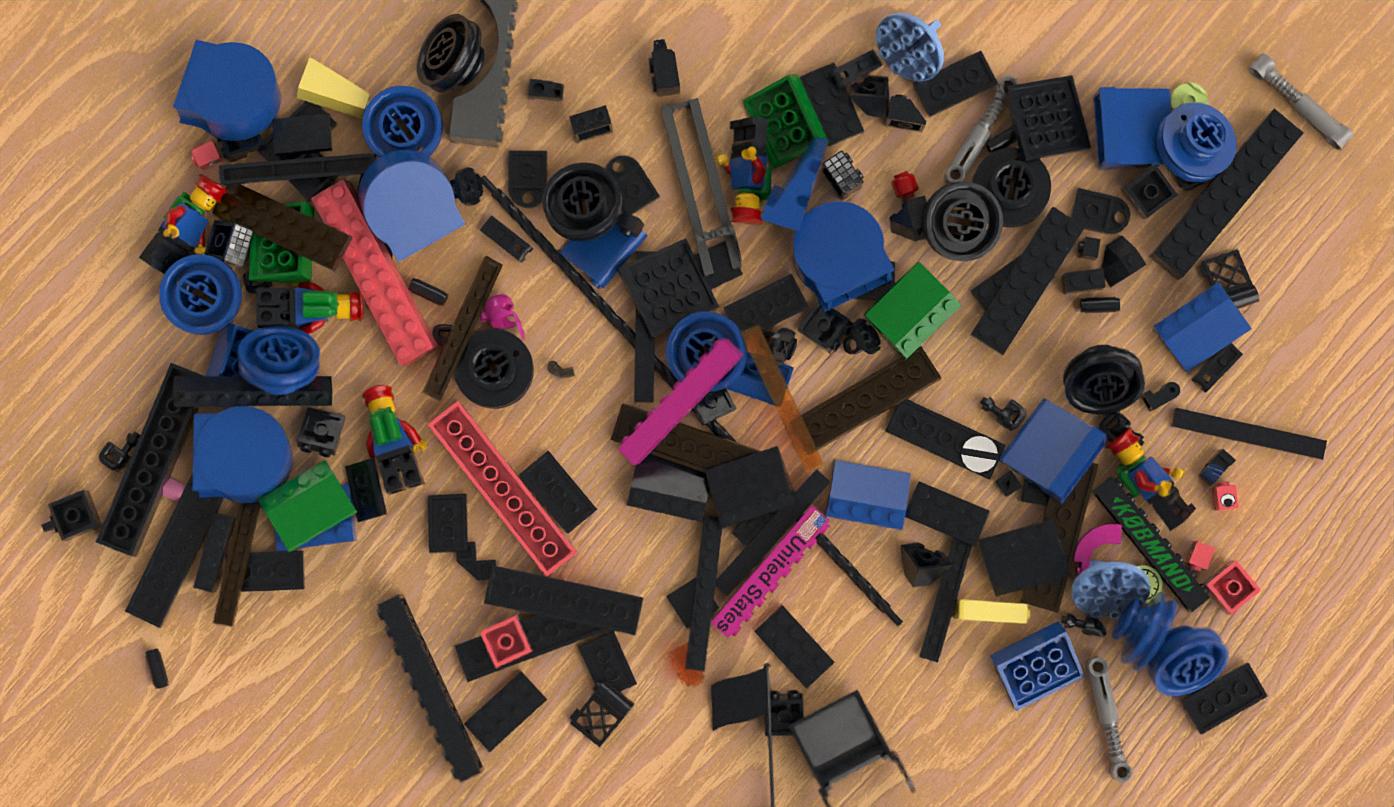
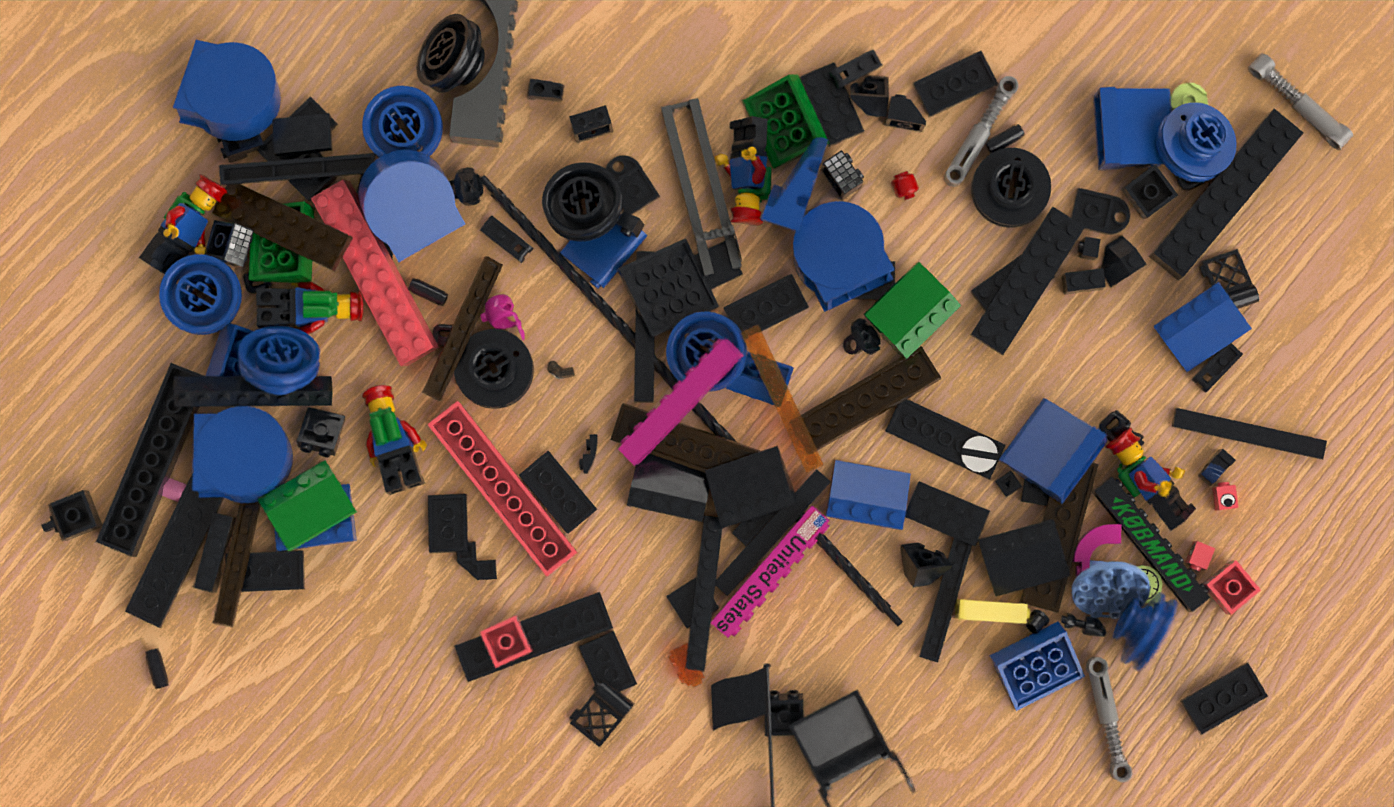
black piece [99,431,140,472] -> none
coral brick [191,141,224,170] -> none
light yellow slope [297,58,370,119] -> none
black tile [345,458,387,522] -> none
black brick [376,594,485,783] -> none
black plate [464,671,547,752] -> none
black plate [484,565,644,636] -> none
black tile [509,151,547,208] -> none
black hinge [648,39,680,97] -> none
black tile [693,388,737,426] -> none
black plate [754,605,835,689] -> none
black tile [759,328,797,366] -> none
black plate [797,301,852,354] -> none
light blue bracket [876,12,944,82] -> none
black slope [889,195,927,241] -> none
black wheel [922,182,1003,261] -> none
black piece [980,397,1026,431] -> none
black plate [1004,75,1091,162] -> none
black wheel [1063,345,1145,414] -> none
black piece [1080,297,1120,313] -> none
black leg [1141,382,1180,412] -> none
blue wheel [1147,626,1229,696] -> none
none -> black slope [579,434,598,474]
none -> black piece [1026,609,1050,634]

